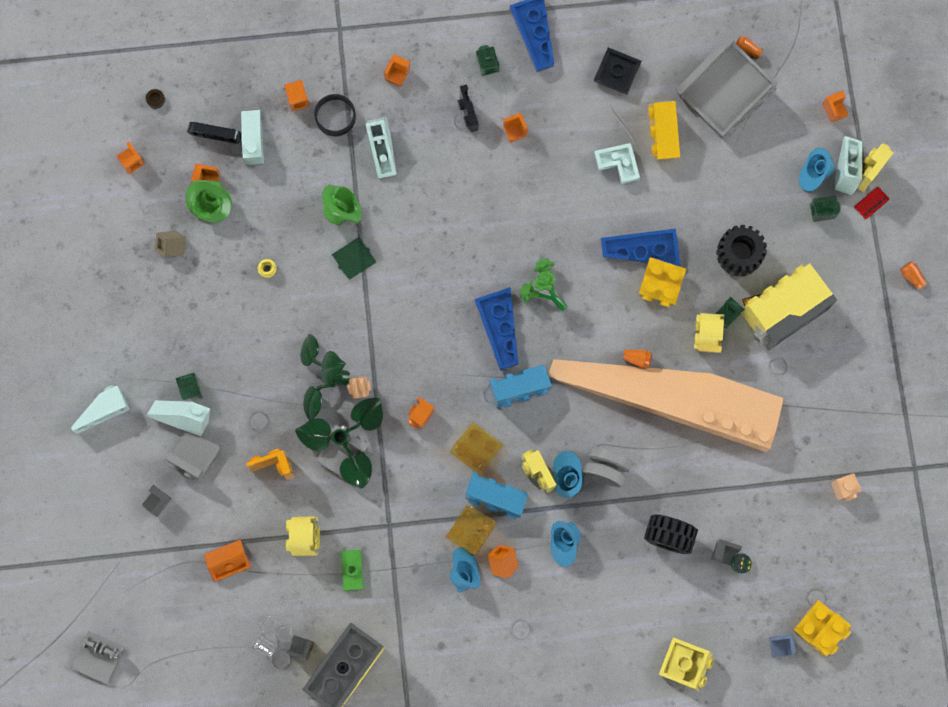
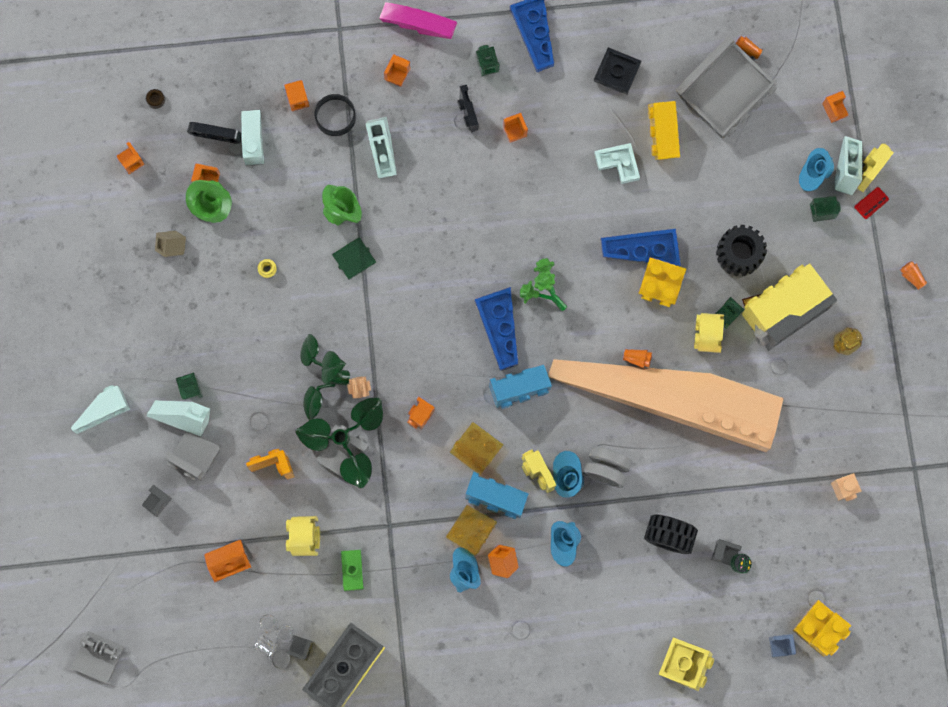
none -> dark pink slope [380,2,457,39]
none -> clear yellow head [833,327,863,356]

